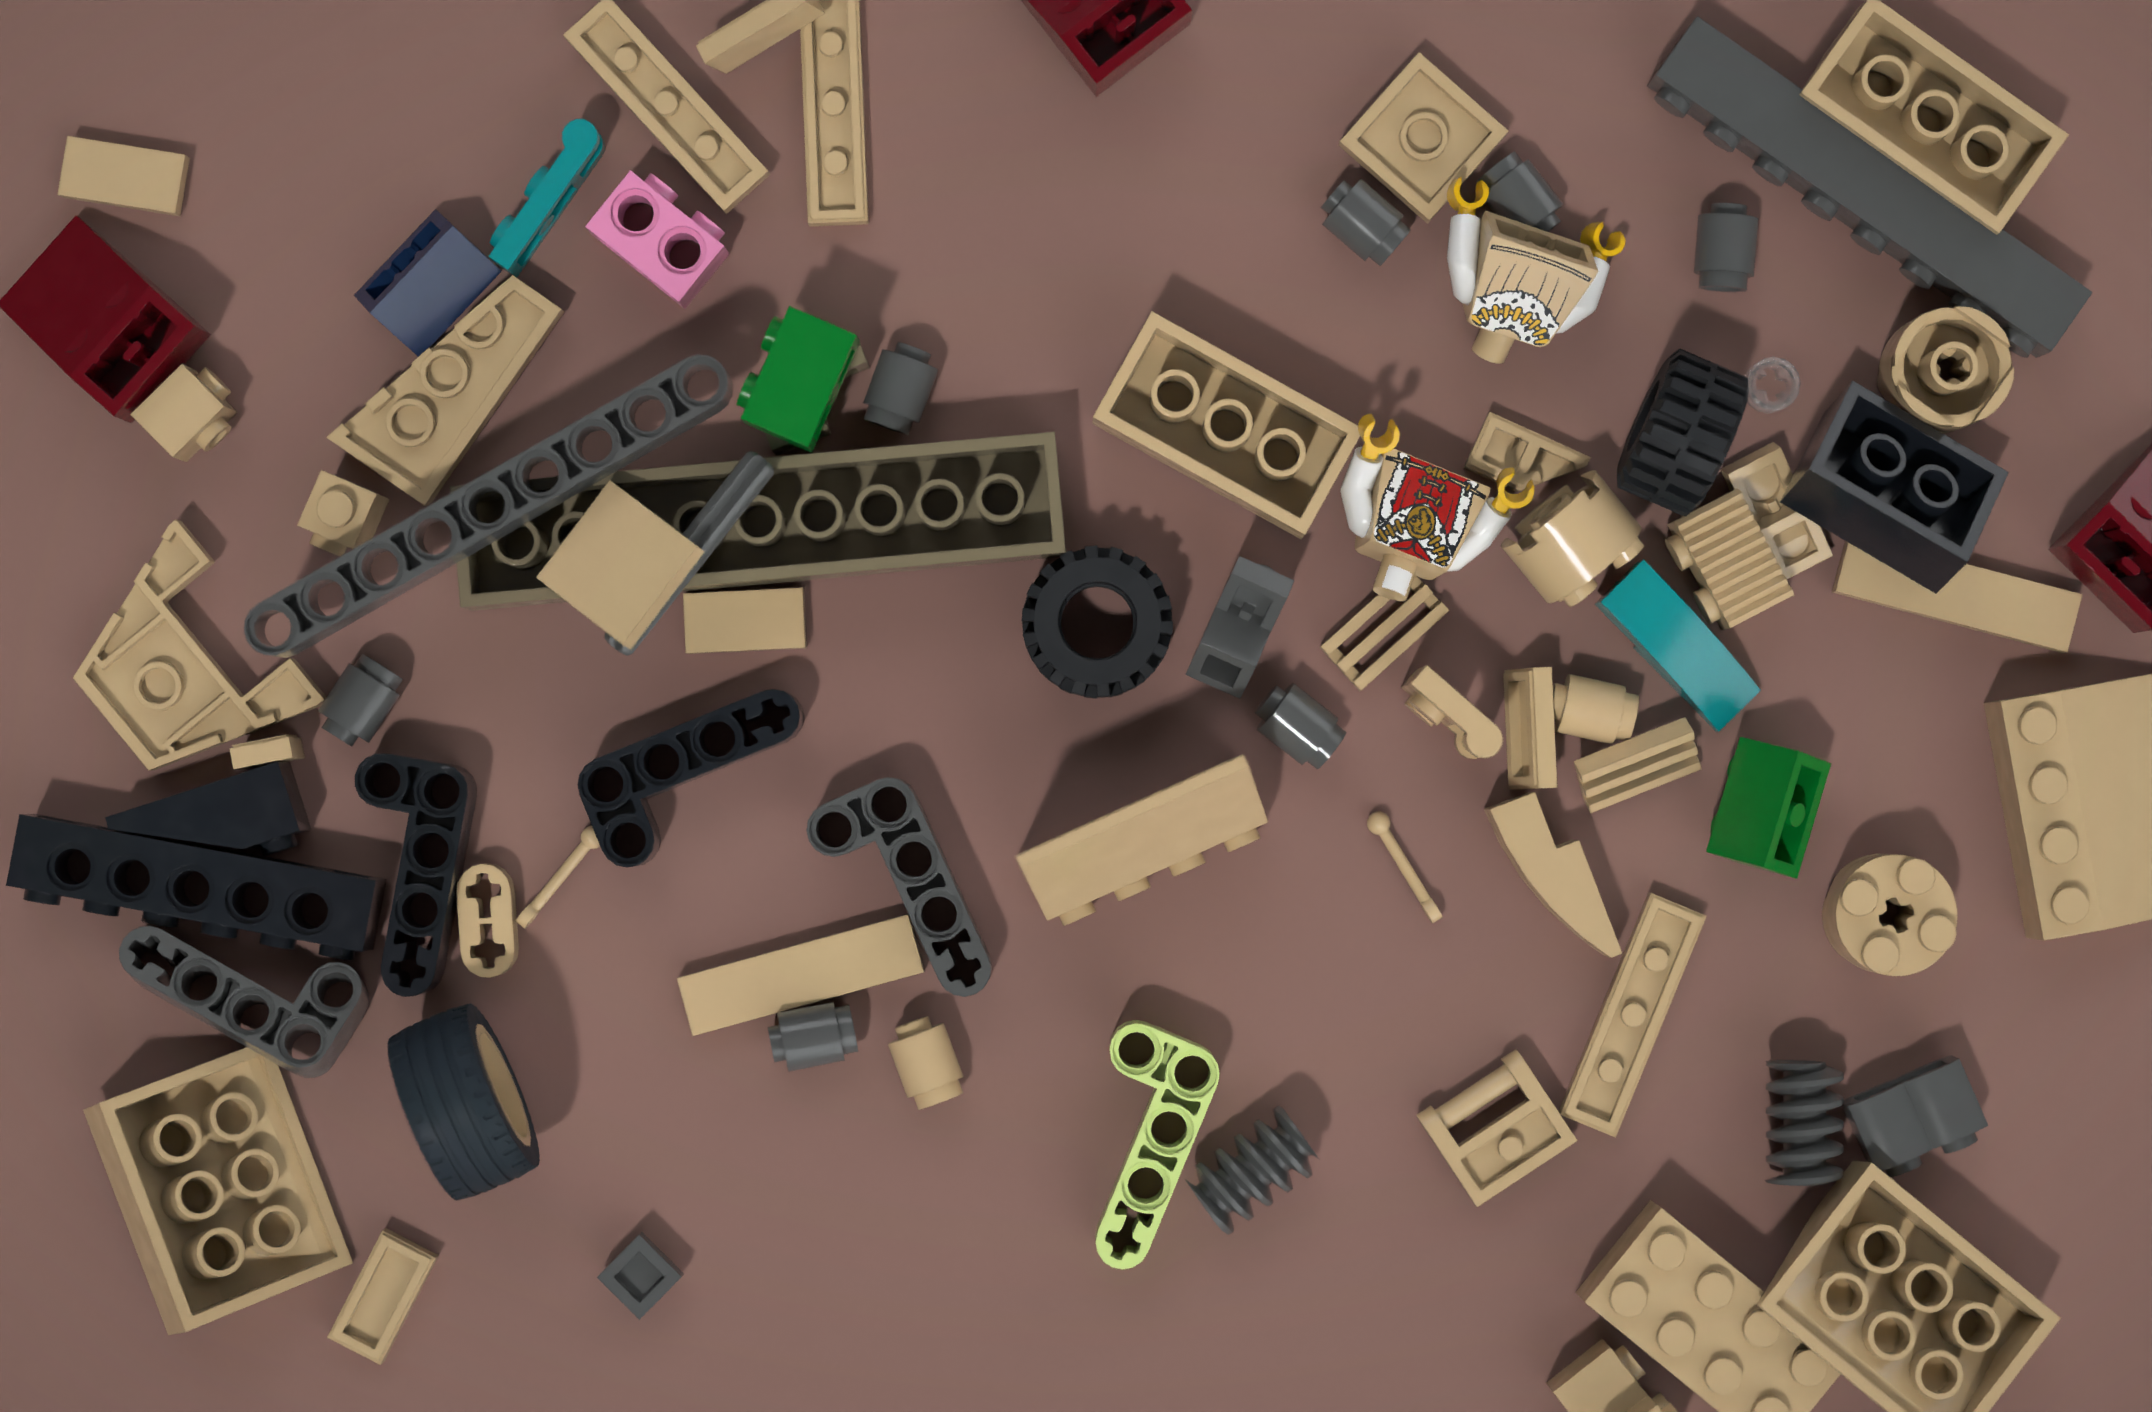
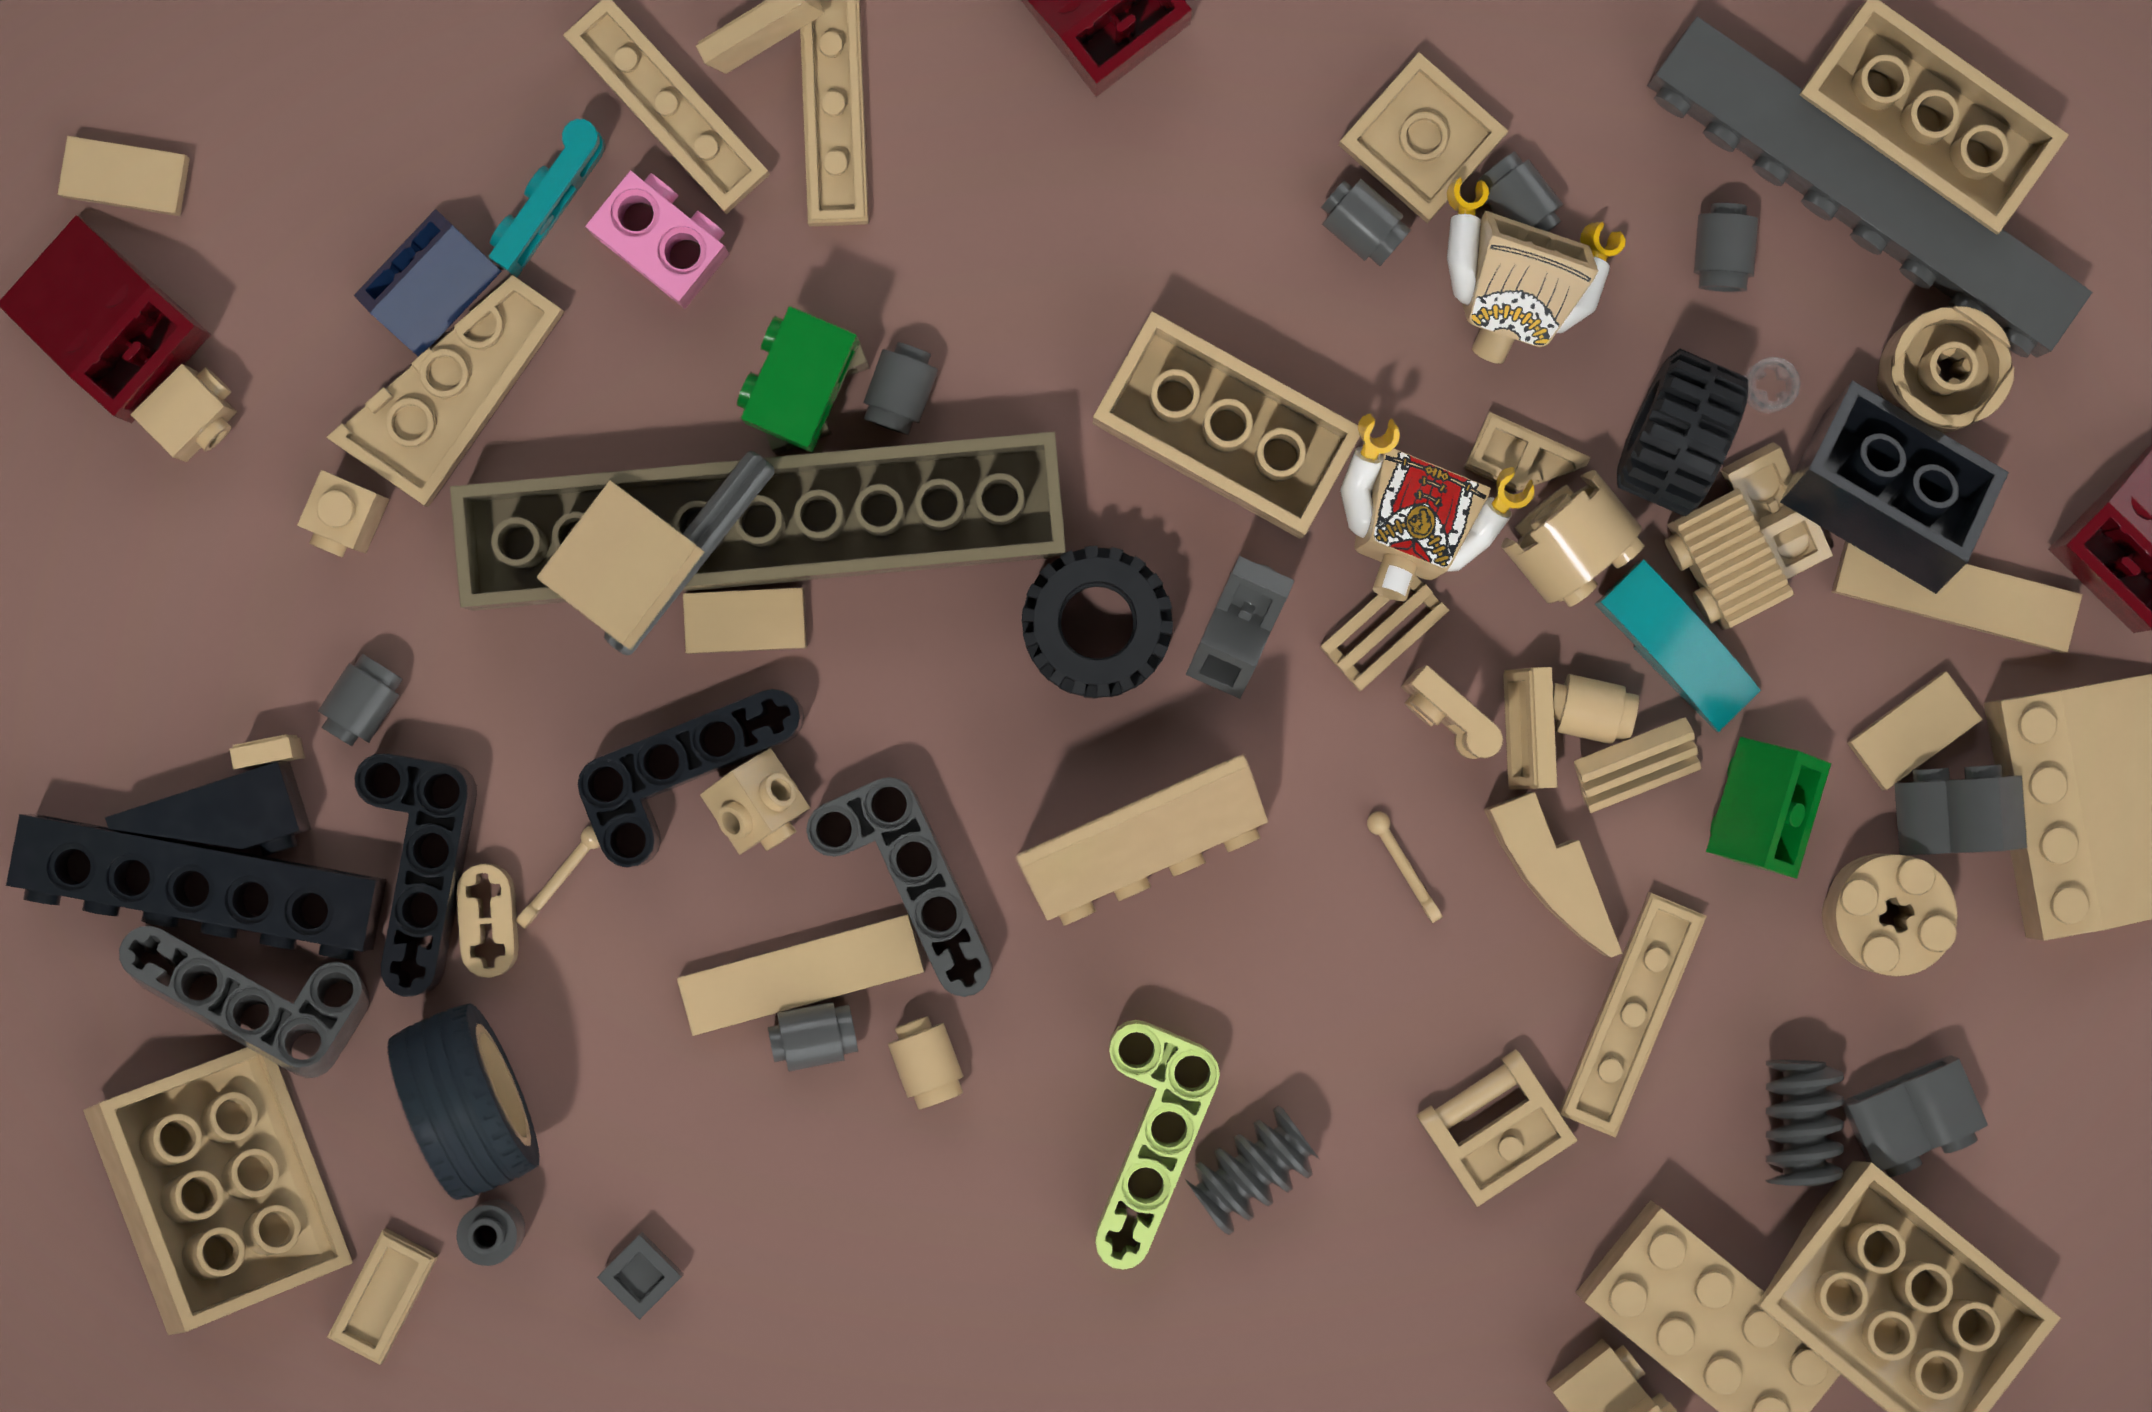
tan wing [73,520,326,771] -> none
dark grey beam [244,355,733,658] -> none
dark grey brick [1255,683,1346,769] -> none
none -> dark grey brick [456,1199,525,1266]
none -> tan brick [700,748,810,855]
none -> tan tile [1846,671,1983,791]
none -> dark grey brick [1894,765,2027,855]

